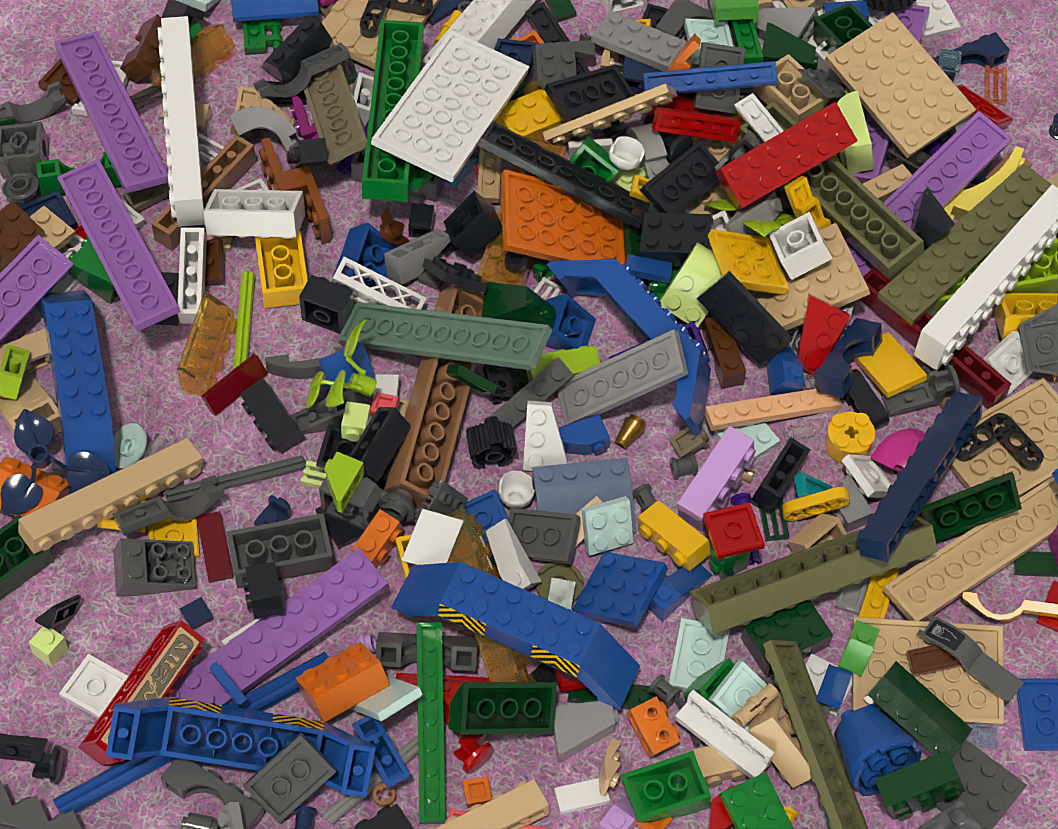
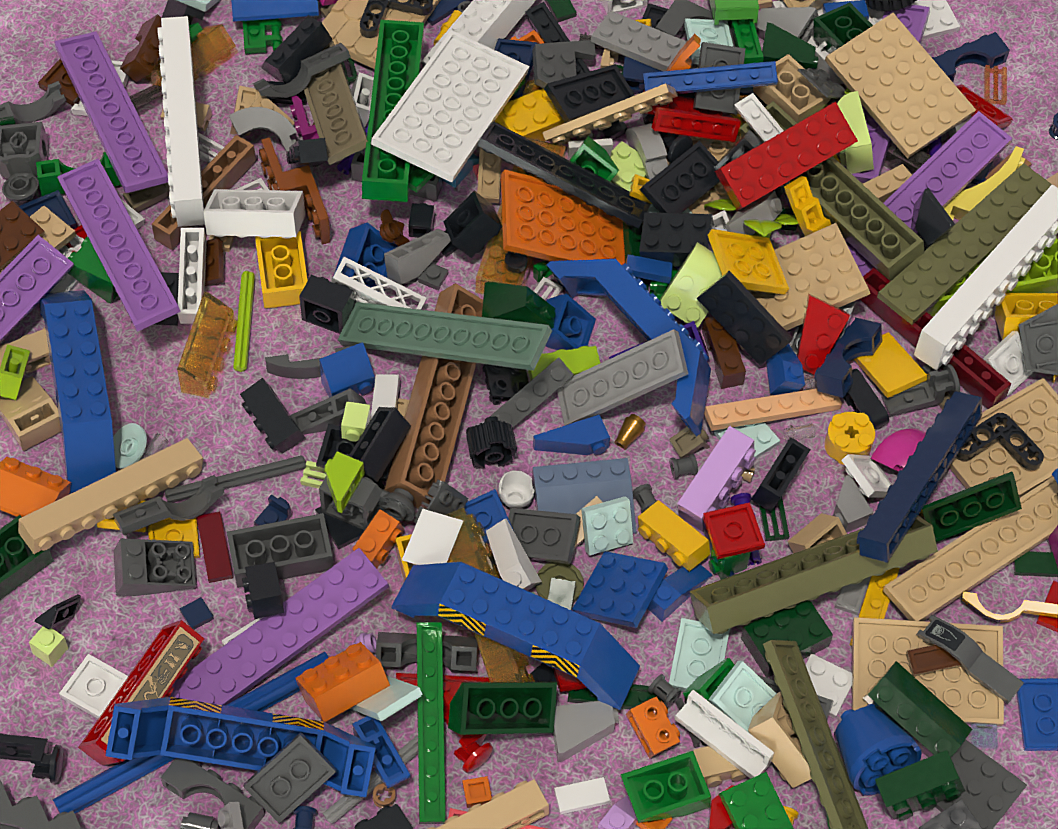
dark blue plant [0,409,110,514] -> none
dark red tile [201,354,268,416] -> none
blue tile [209,661,250,709] -> none
lime plant [305,319,377,409] -> none
coral tile [370,392,400,416] -> none
black plate [422,256,488,293] -> none
dark green tile [446,365,498,394] -> none
white wing [523,401,569,471] -> none
tan slope [598,738,621,796] -> none
white hair [609,136,645,171] -> none
tan pin [732,683,779,728] -> none
white brick [769,212,833,280] -> none
yellow beam [782,487,850,521] -> none
teal plate [795,472,832,498] -> none
blue tile [816,664,852,709] -> none
bright green slope [838,620,880,676] -> none
clear light blue tile [938,48,962,73] -> none

